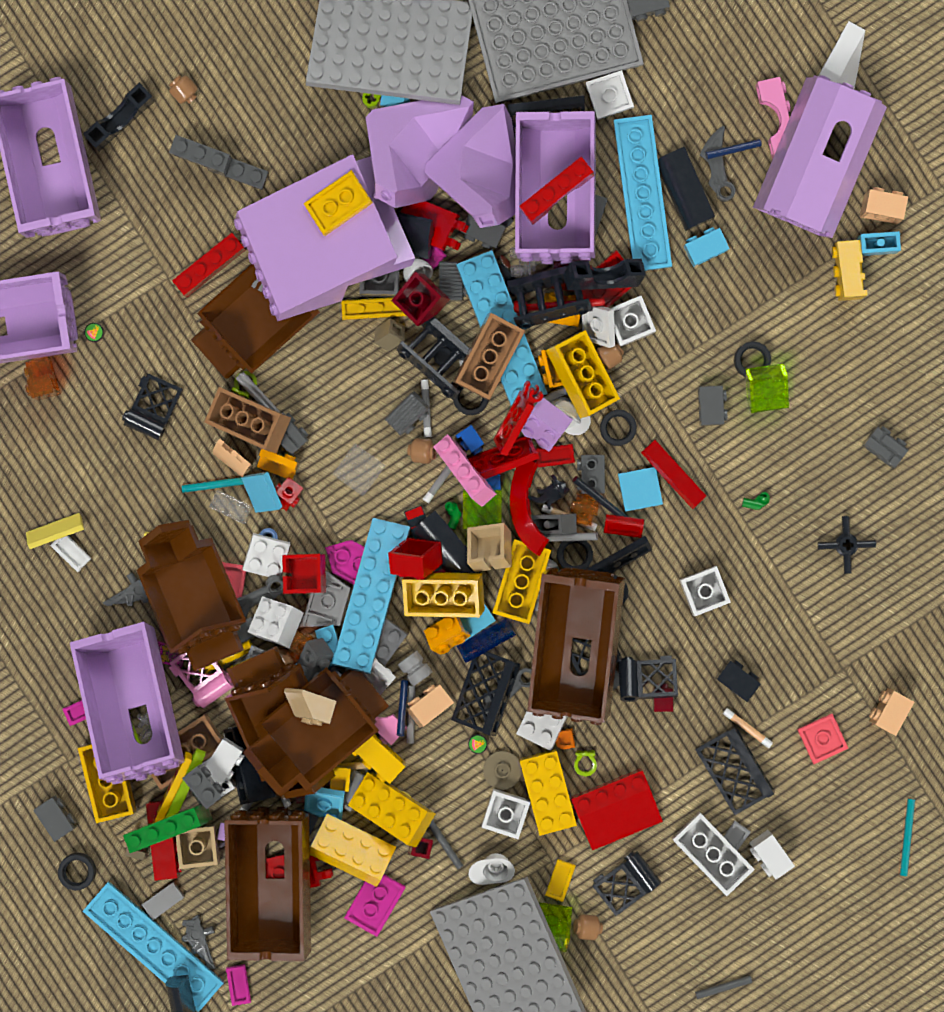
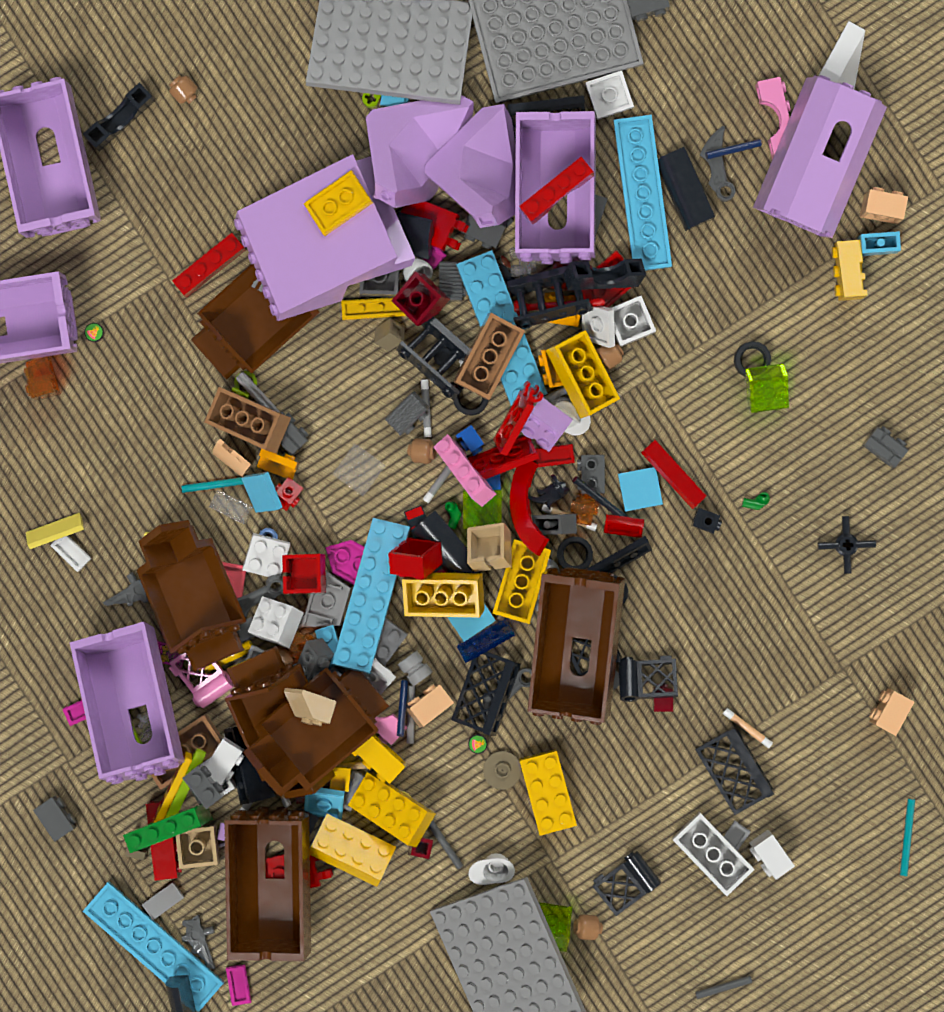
black tyre [58,852,96,891] -> none
yellow brick [78,744,137,823] -> none
black piece [122,374,183,441] -> none
dark grey bracket [169,135,269,190] -> none
dark pink tile [344,874,406,937] -> none
light orange bracket [424,617,471,654] -> none
white brick [482,788,530,839] -> none
white plate [516,712,568,751] -> none
light grey bar [543,532,598,542] -> none
yellow tile [545,859,576,902] -> none
orange tile [555,728,575,749] -> none
red slope [570,768,663,851] -> none
lime piece [574,750,597,777] -> none
black tyre [600,409,637,446] -> none
white brick [679,566,731,616] -> none
medium azure brick [684,227,730,267] -> none
dark grey brick [698,386,728,426] -> none
black brick [715,660,761,702] -> none
coral tile [797,713,849,764] -> none
none -> black brick [691,508,722,534]

